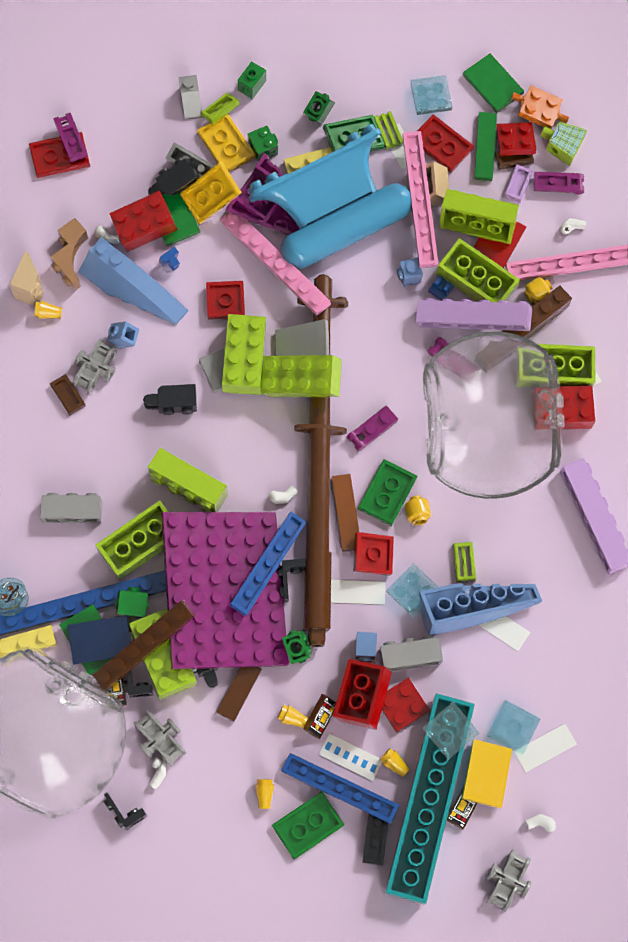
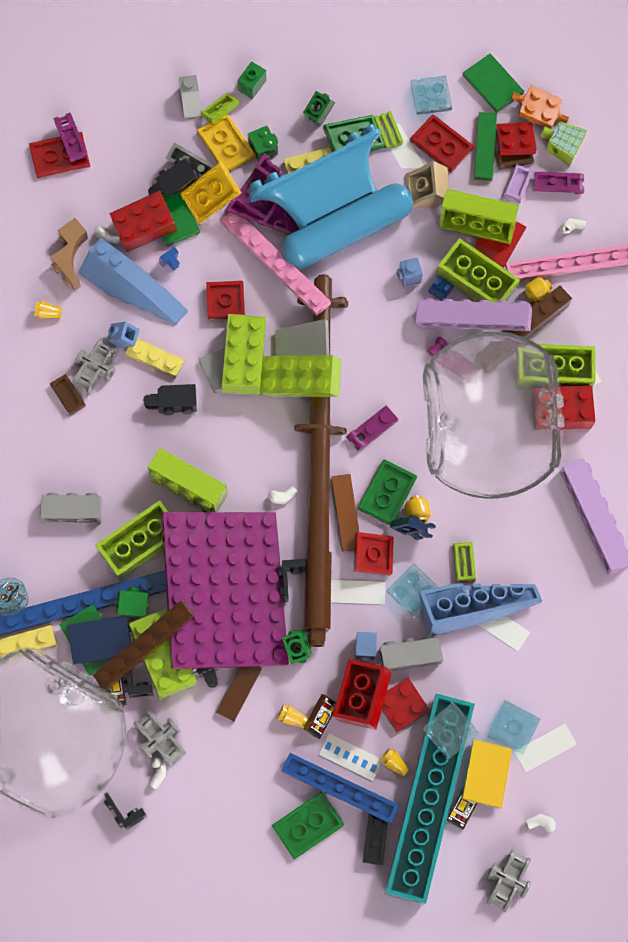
tan slope [10,252,44,306] -> none
blue plate [229,511,307,616] -> none
yellow cone [255,779,275,809] -> none
bright pink plate [402,131,438,268] -> none
none -> light yellow plate [125,339,184,378]
none -> dark blue plate [389,515,436,540]

